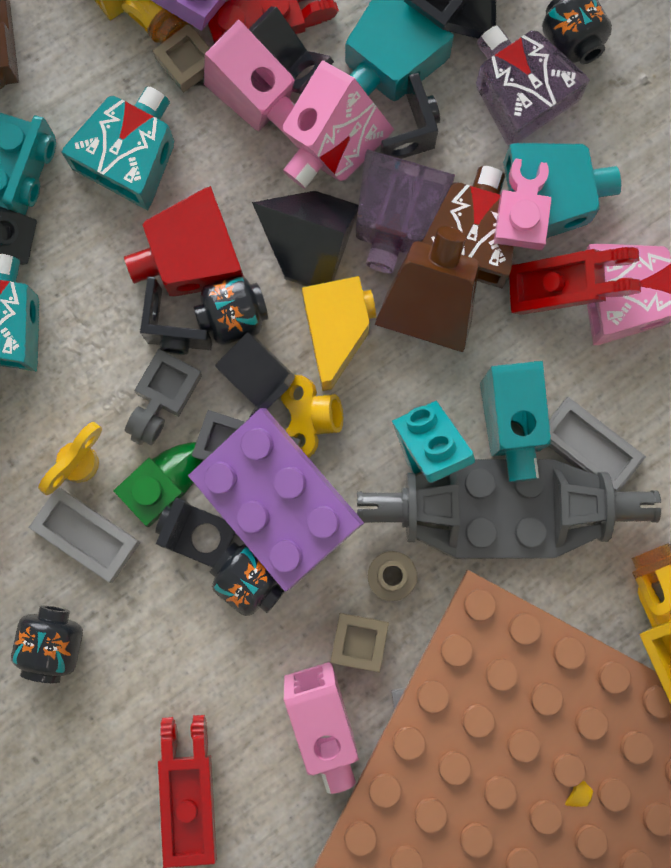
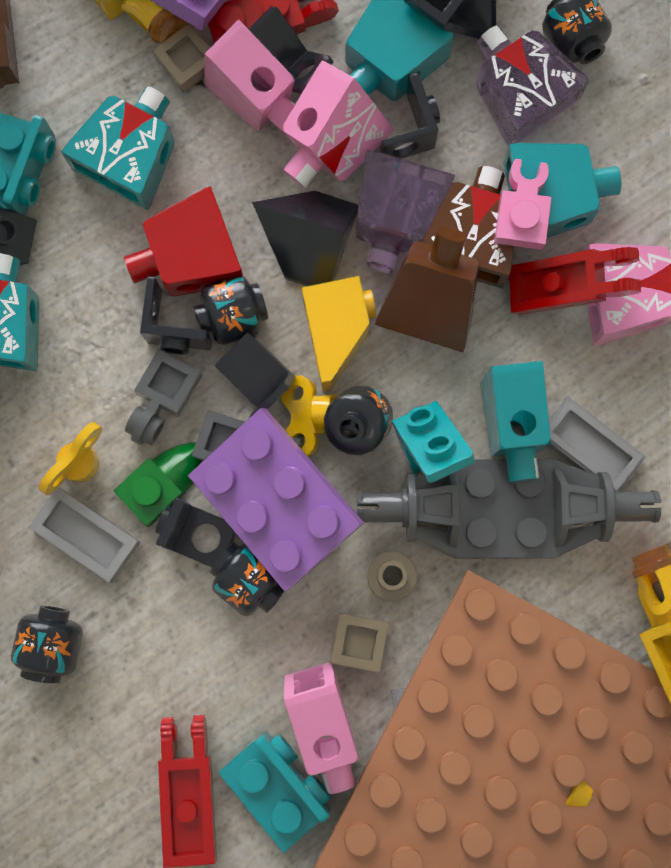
none -> teal bracket [218,730,332,853]
none -> black head [324,386,393,455]

